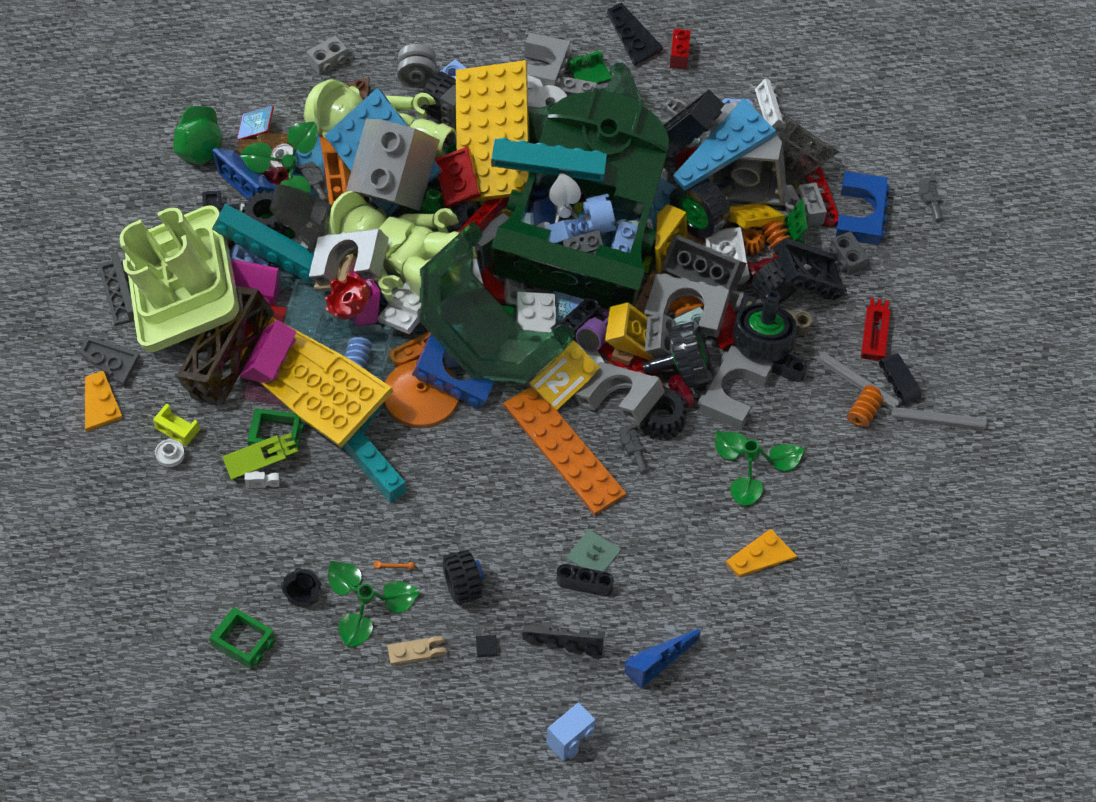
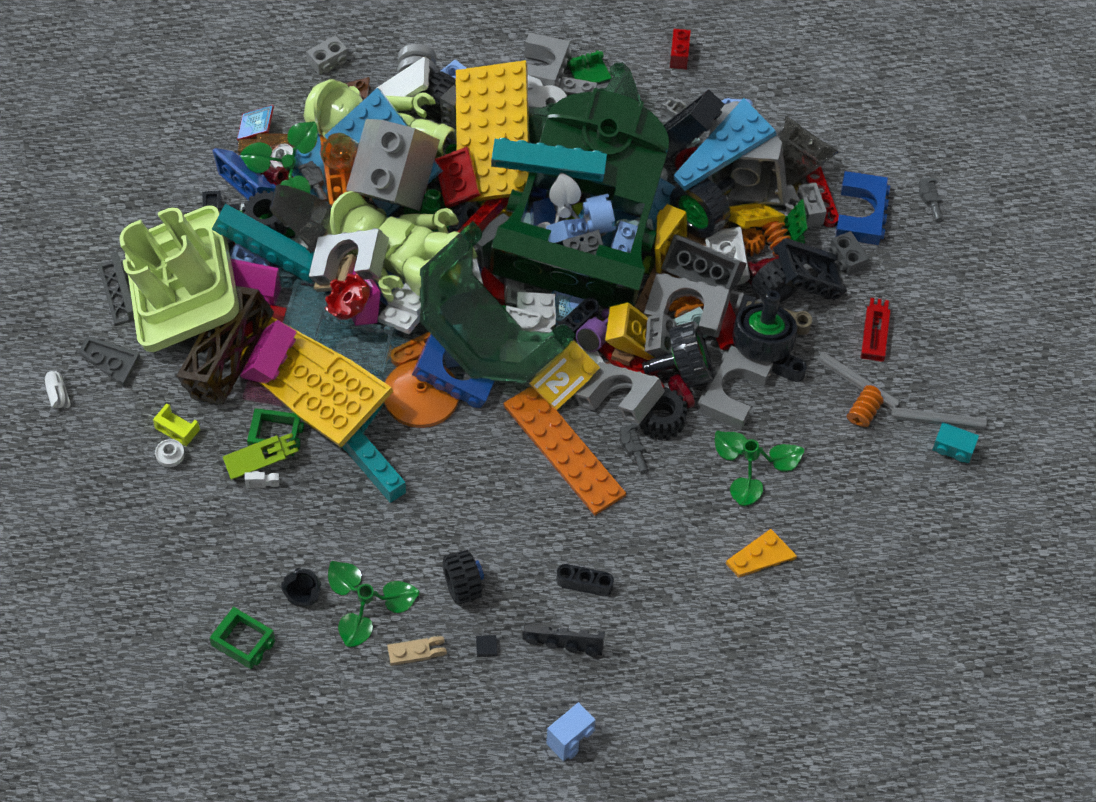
light orange wing [85,371,123,432] -> none
green piece [173,106,223,165] -> none
light blue piece [344,337,372,369] -> none
orange hinge [374,561,415,570] -> none
sand green piece [566,529,621,571] -> none
black wing [607,2,662,66] -> none
blue wedge [624,629,701,689] -> none
white plate [755,79,786,129] -> none
black beam [879,353,921,405] -> none
none -> white arm [45,371,71,408]
none -> clear orange brick [320,133,359,174]
none -> white tile [376,56,430,97]
none -> white tile [506,306,543,330]
none -> teal brick [932,422,979,463]

